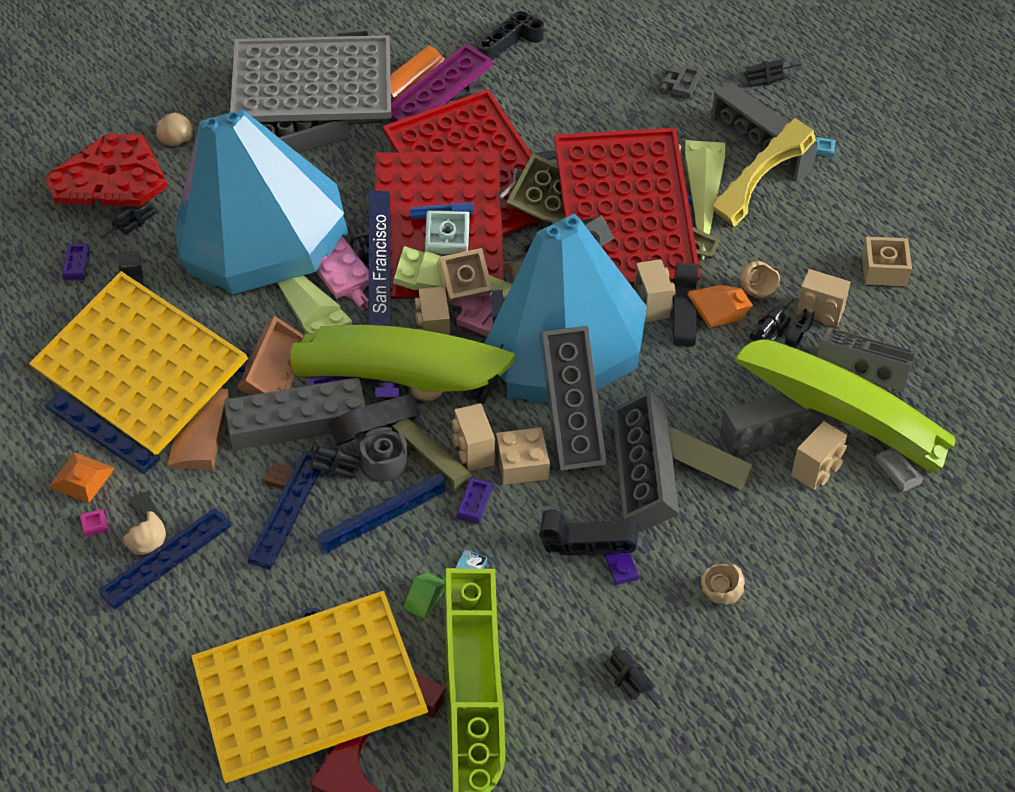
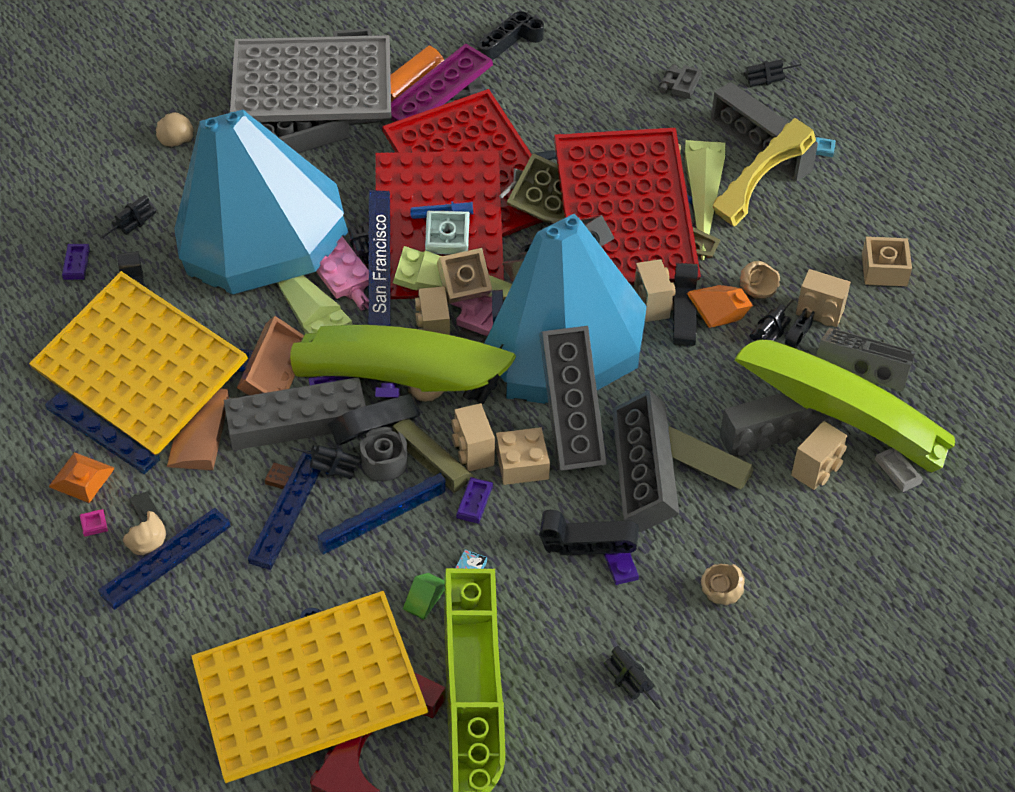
red plate [44,133,168,207] -> none

